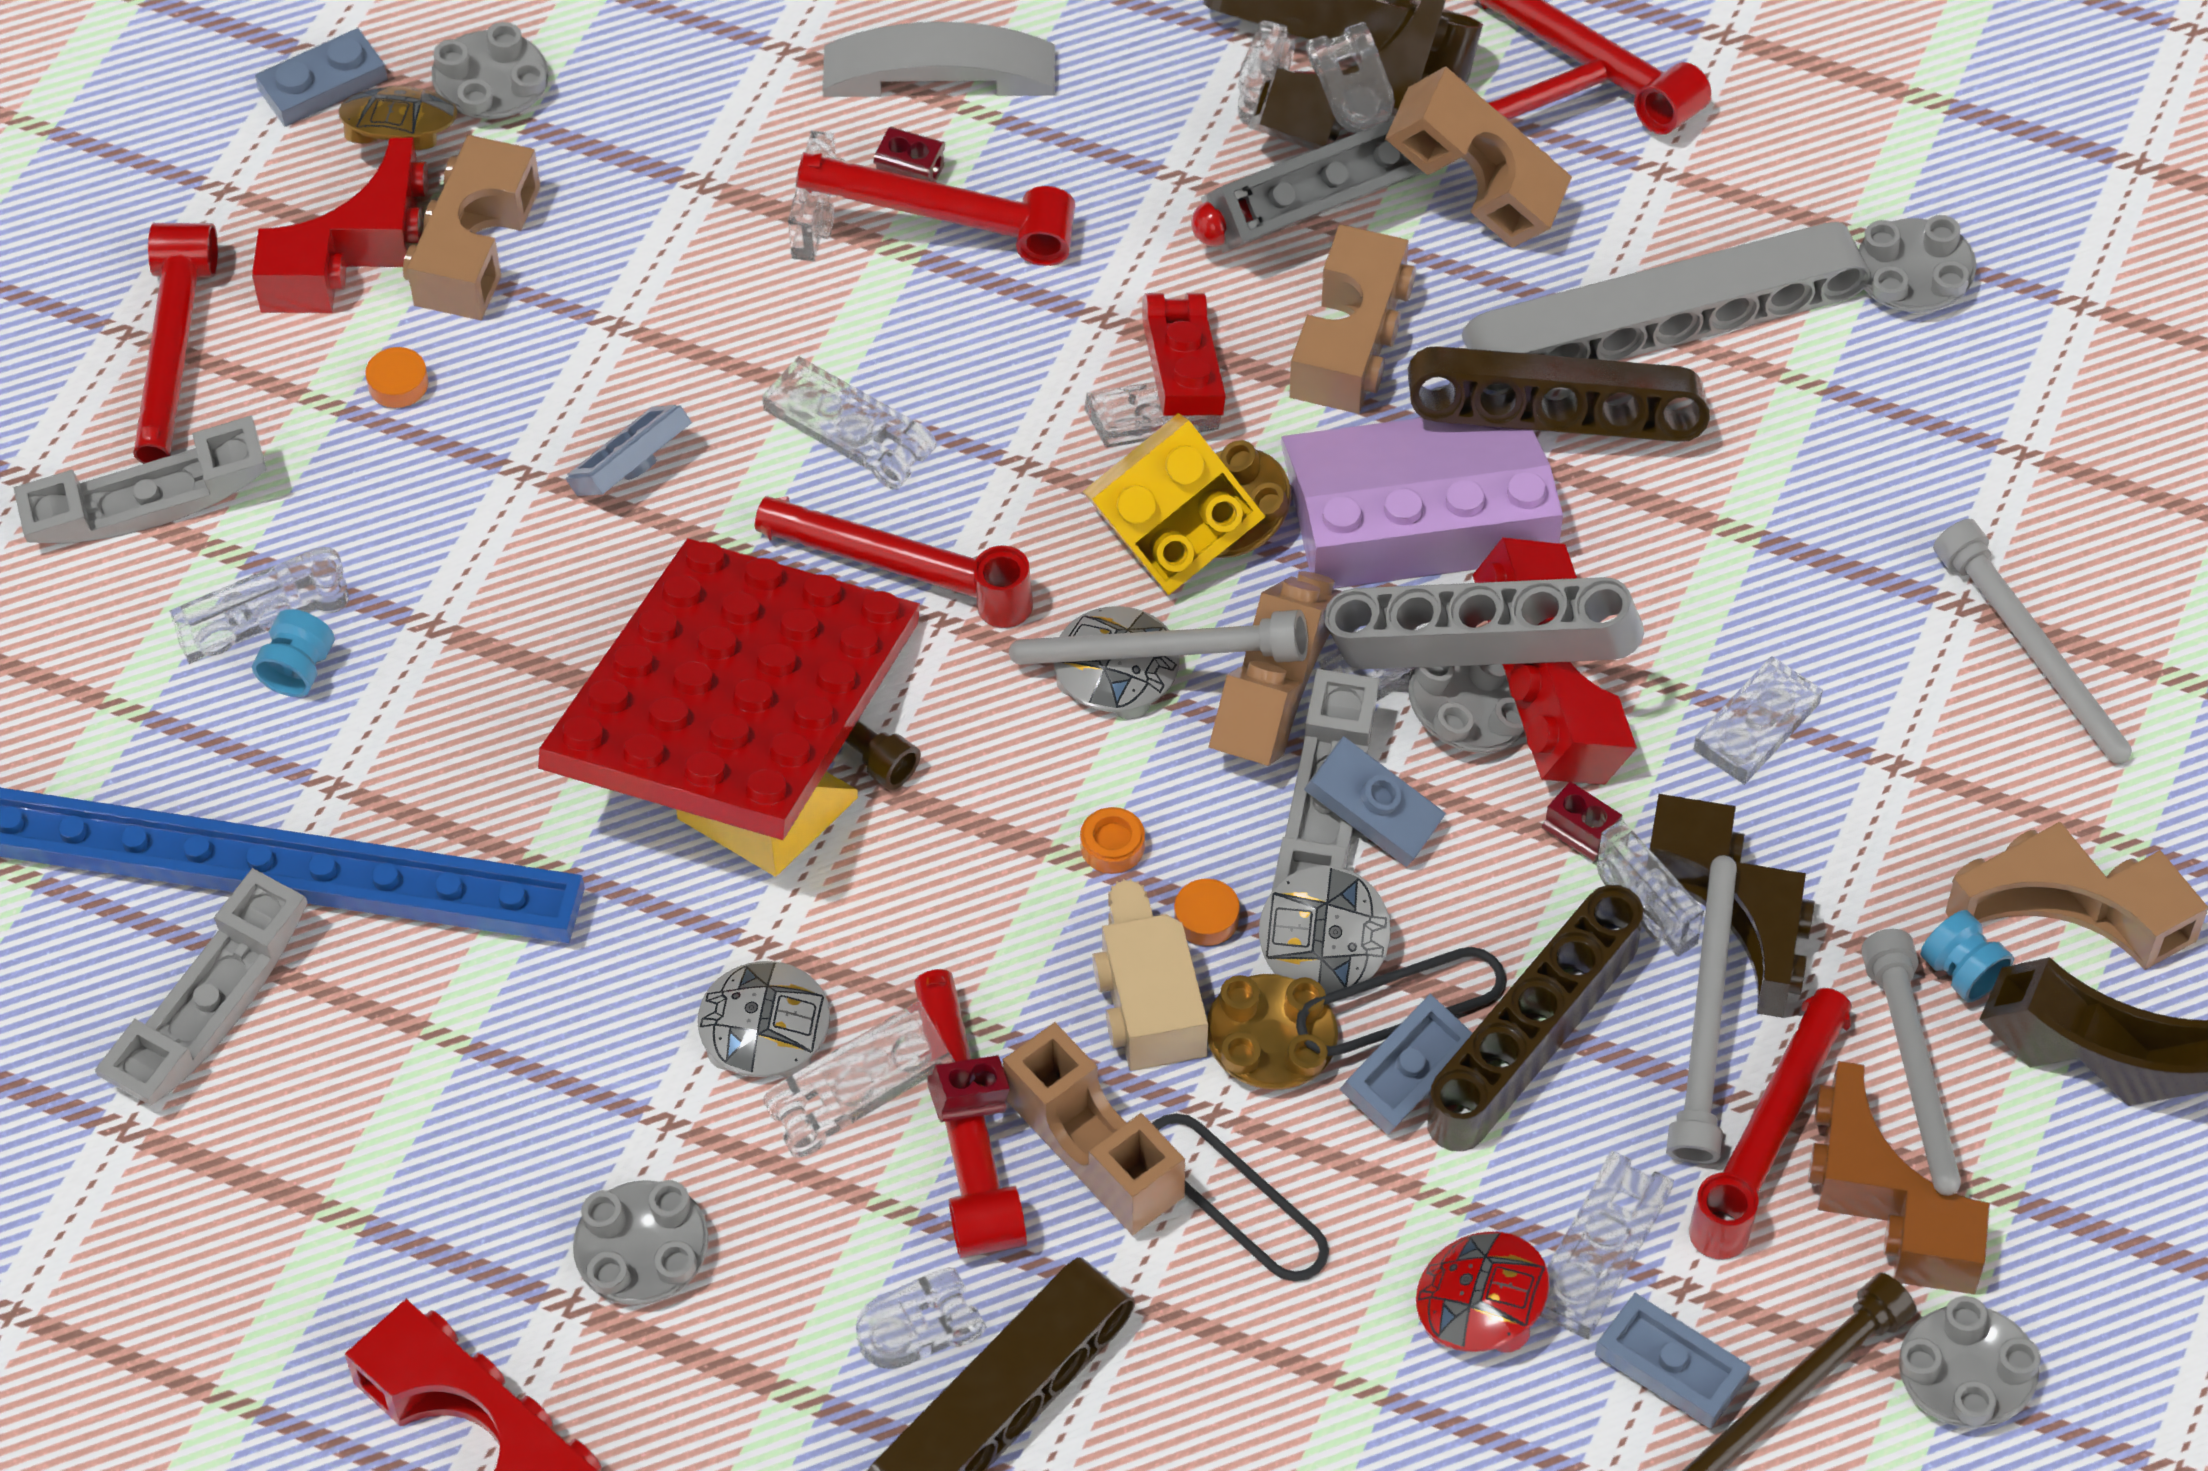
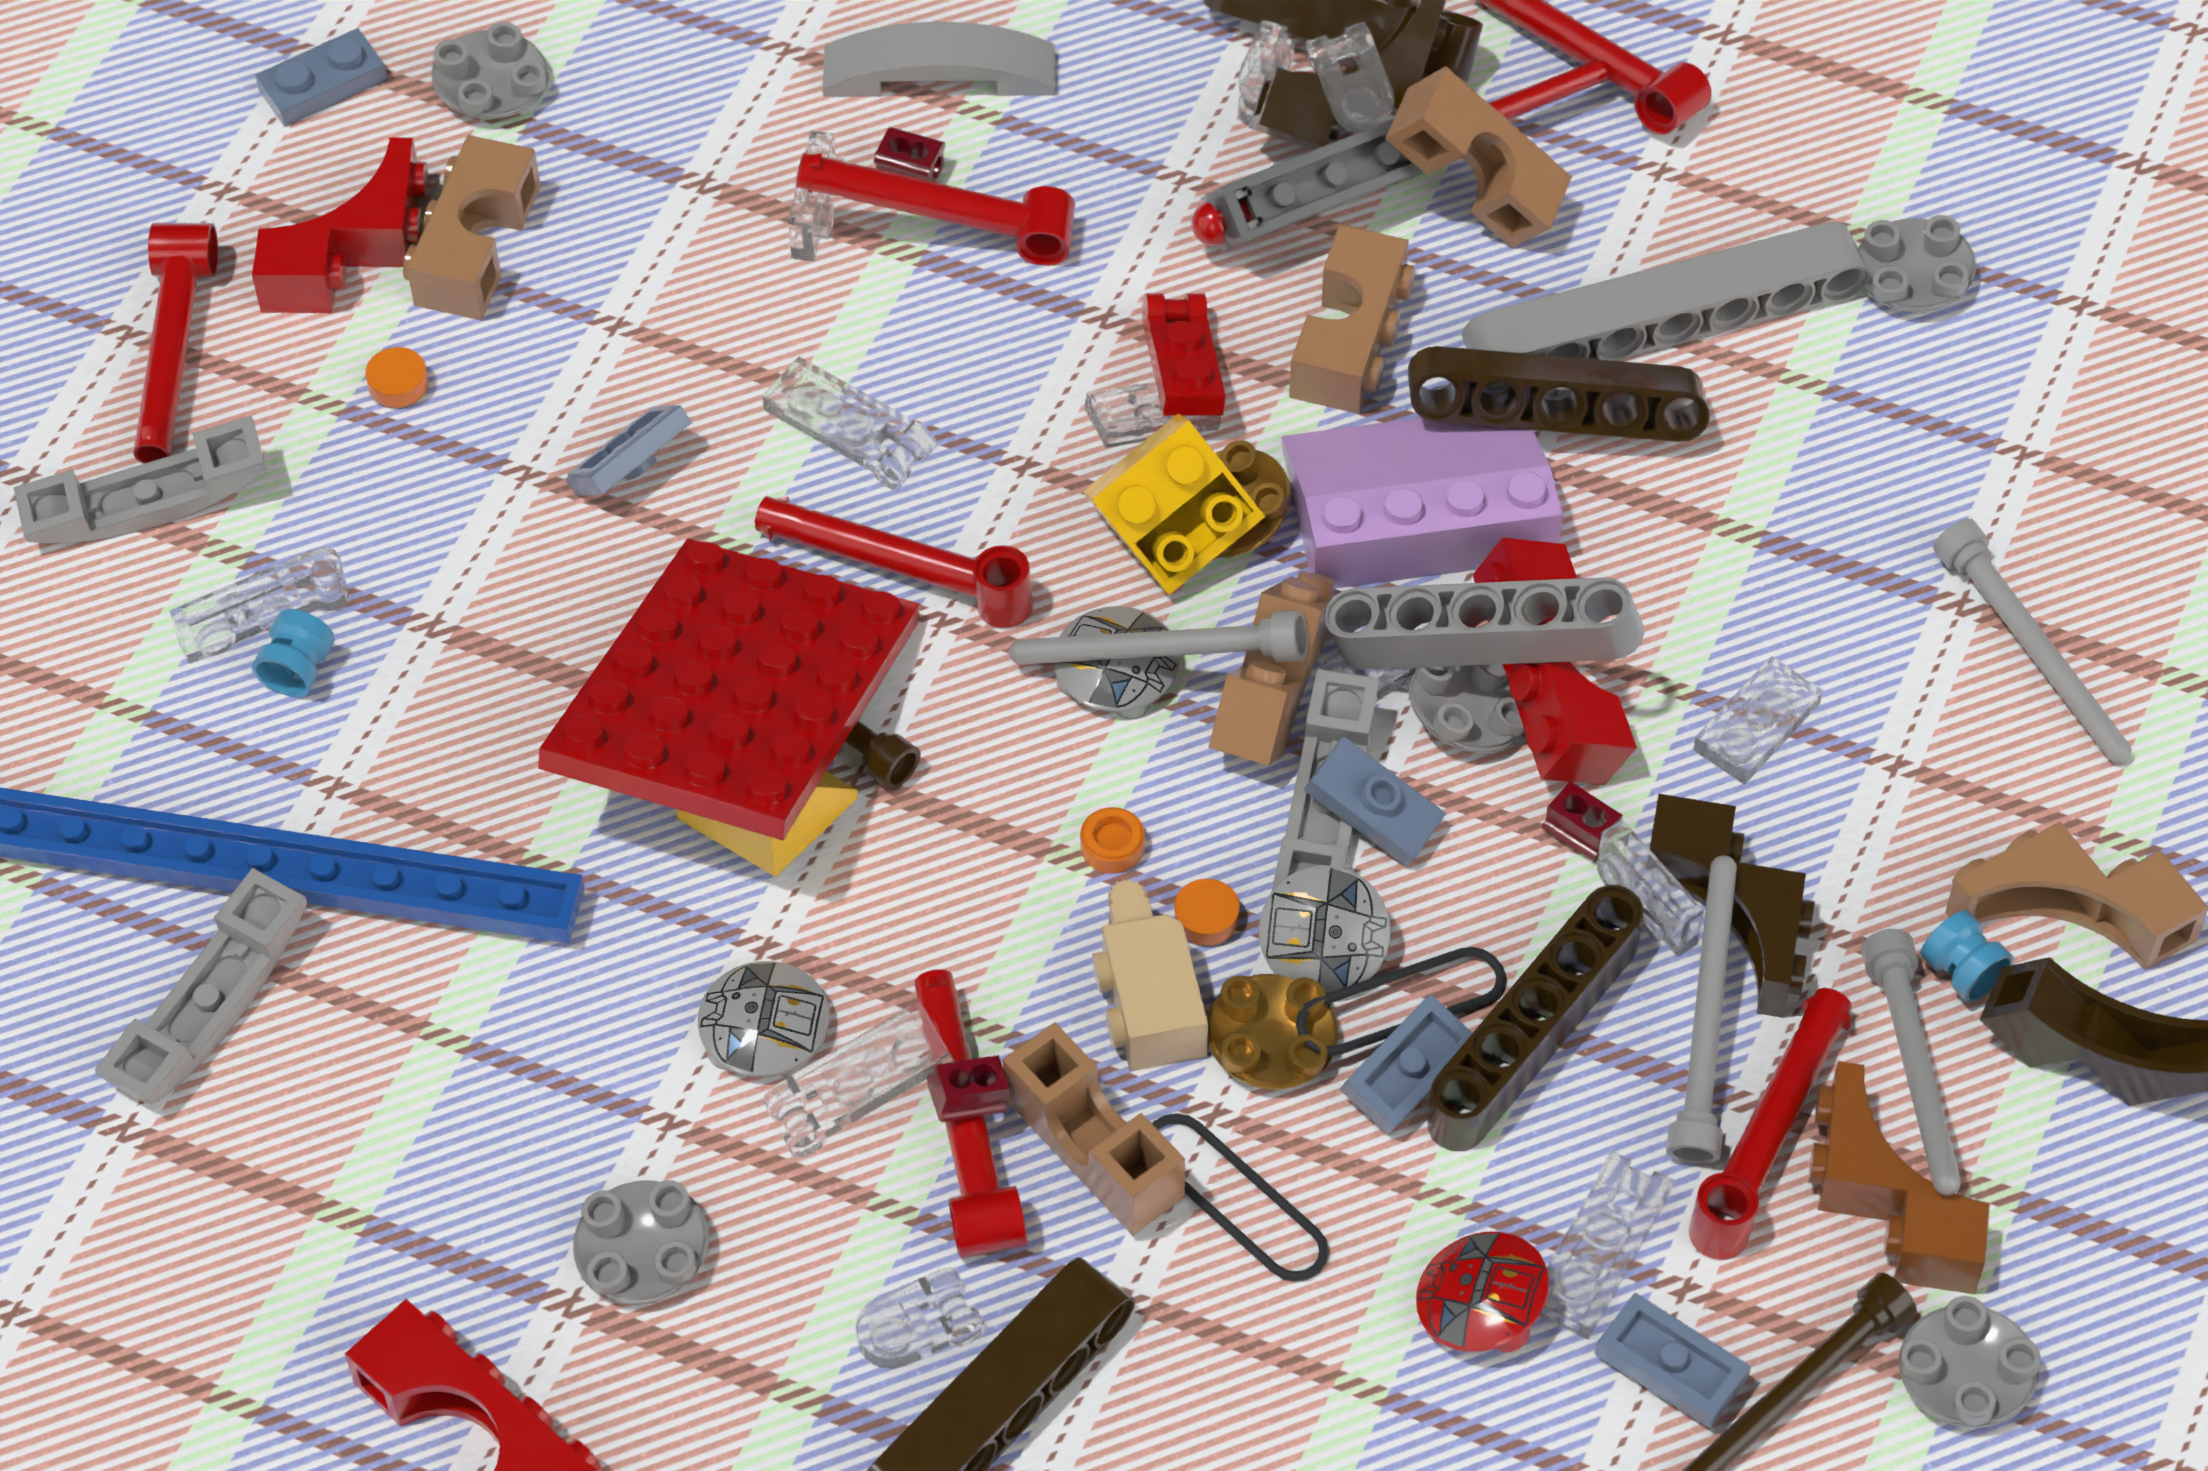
pearl gold dish [339,86,457,150] -> none

